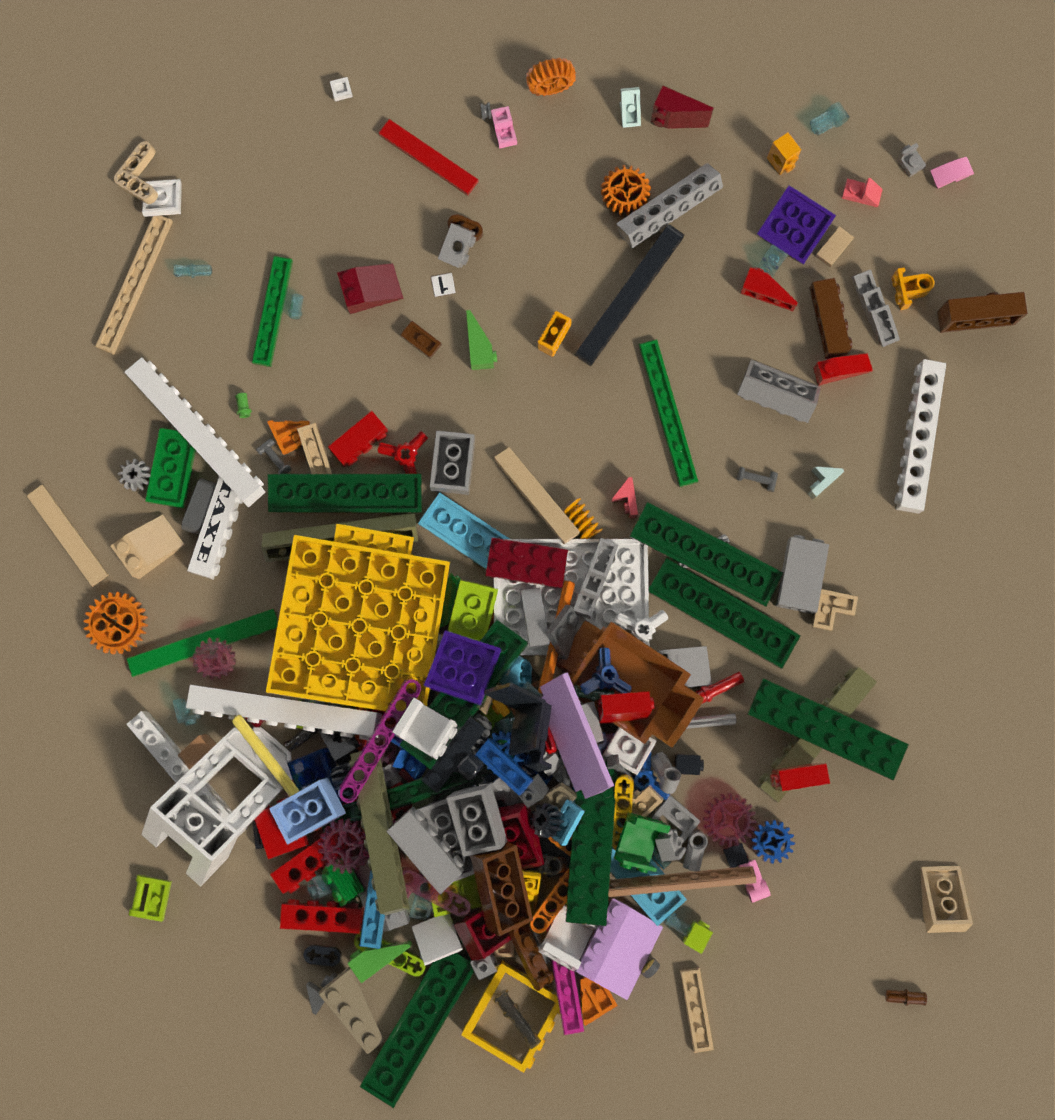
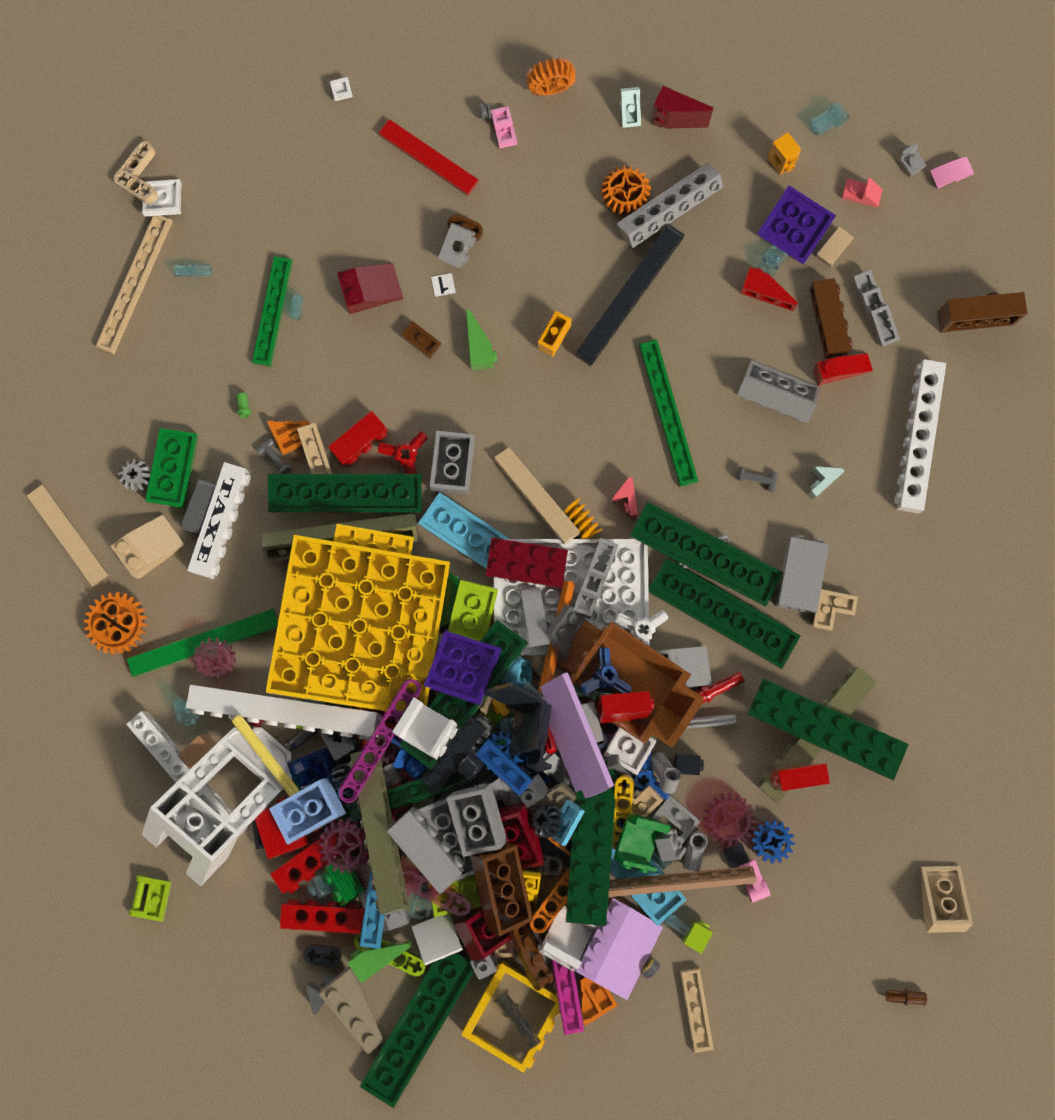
white brick [125,357,265,507] -> none
light orange pin [891,267,935,310] -> none

